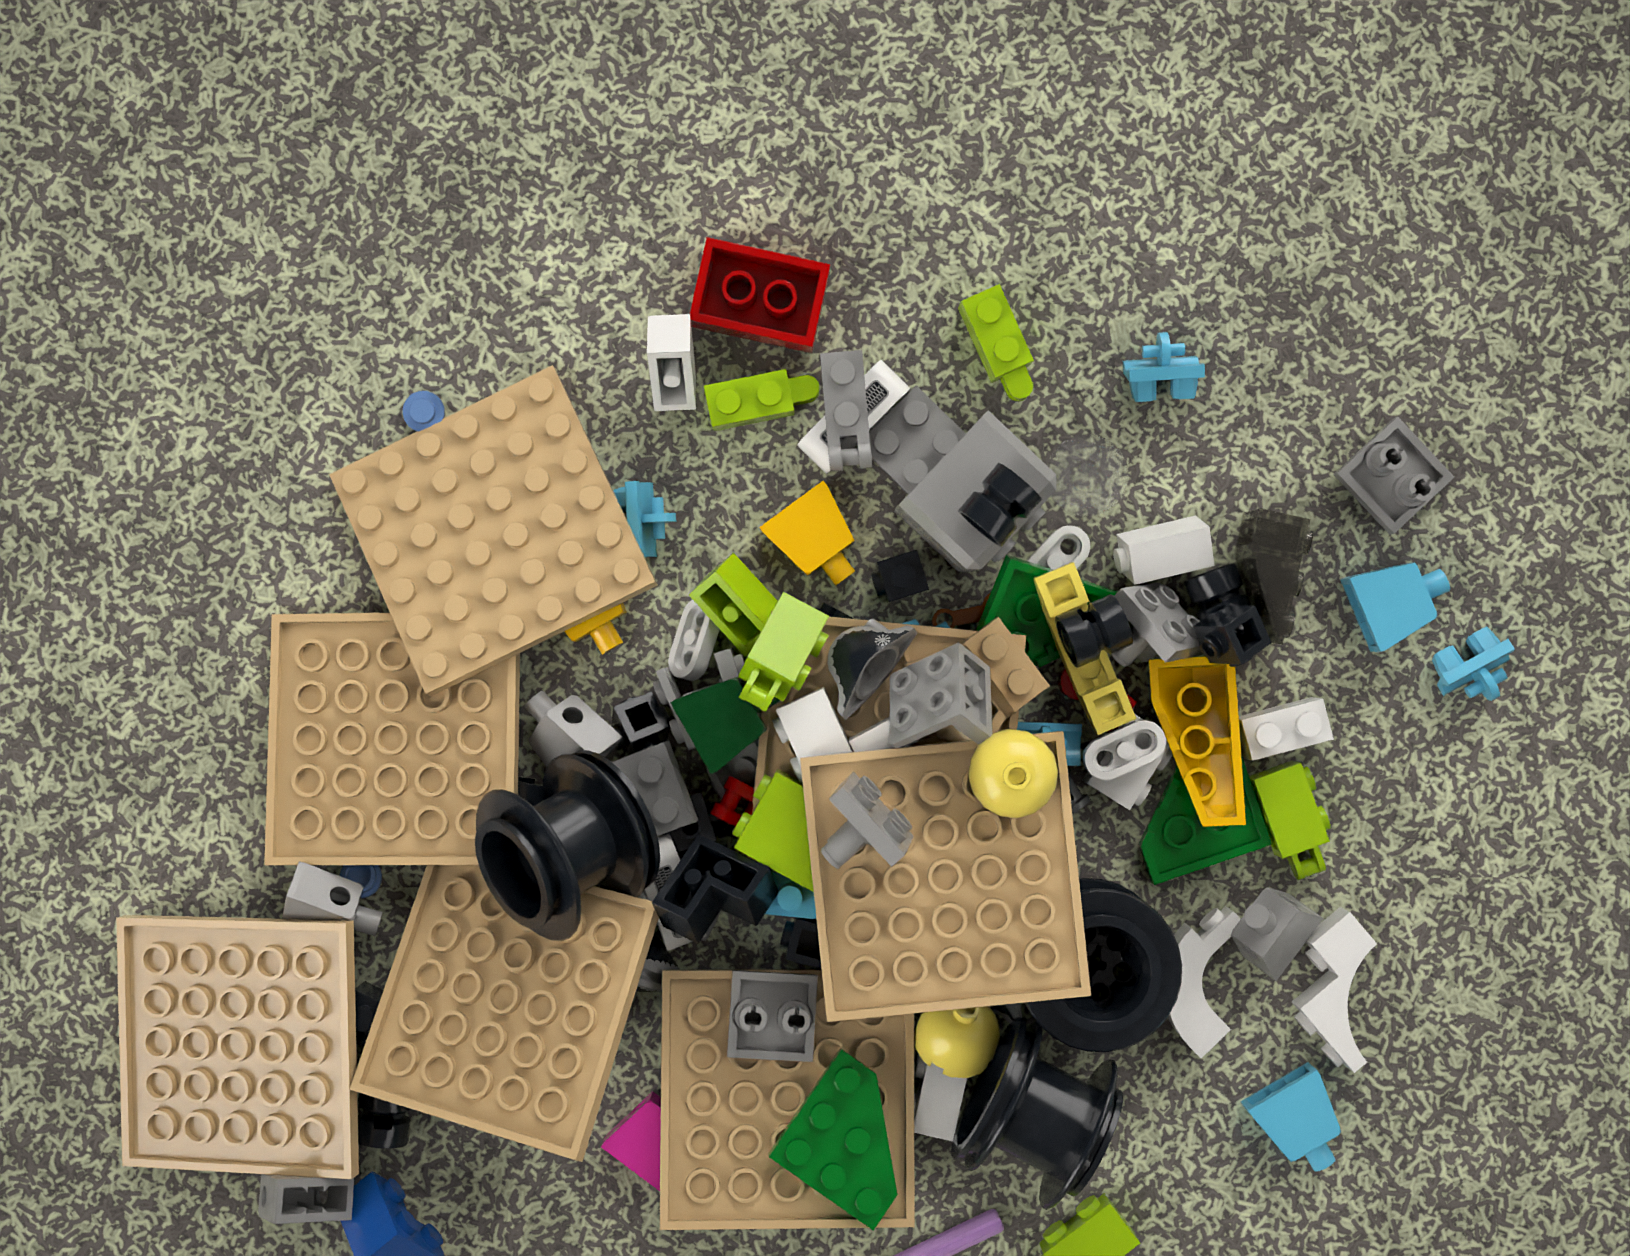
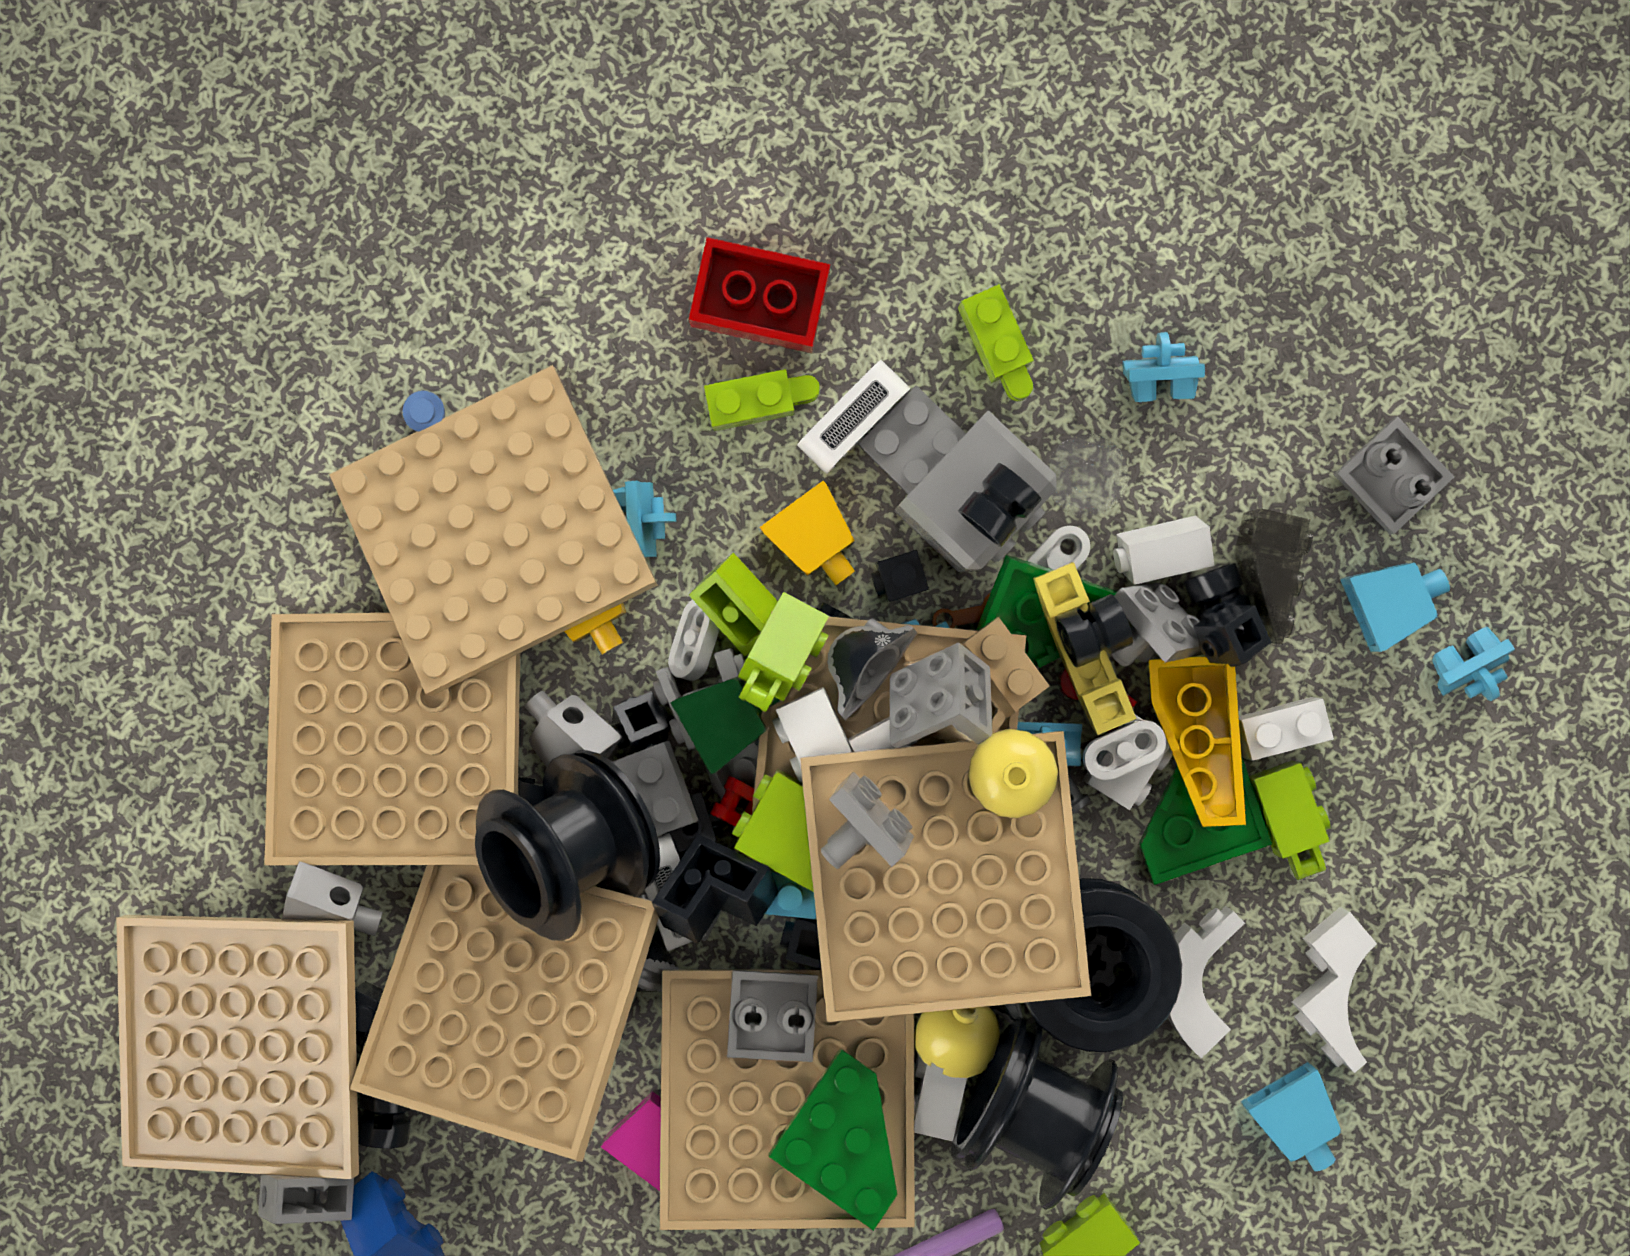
medium blue plate [339,865,382,898] -> none
white brick [647,314,696,411] -> none
light grey plate [820,350,872,472] -> none
light grey torso [1231,887,1324,981] -> none

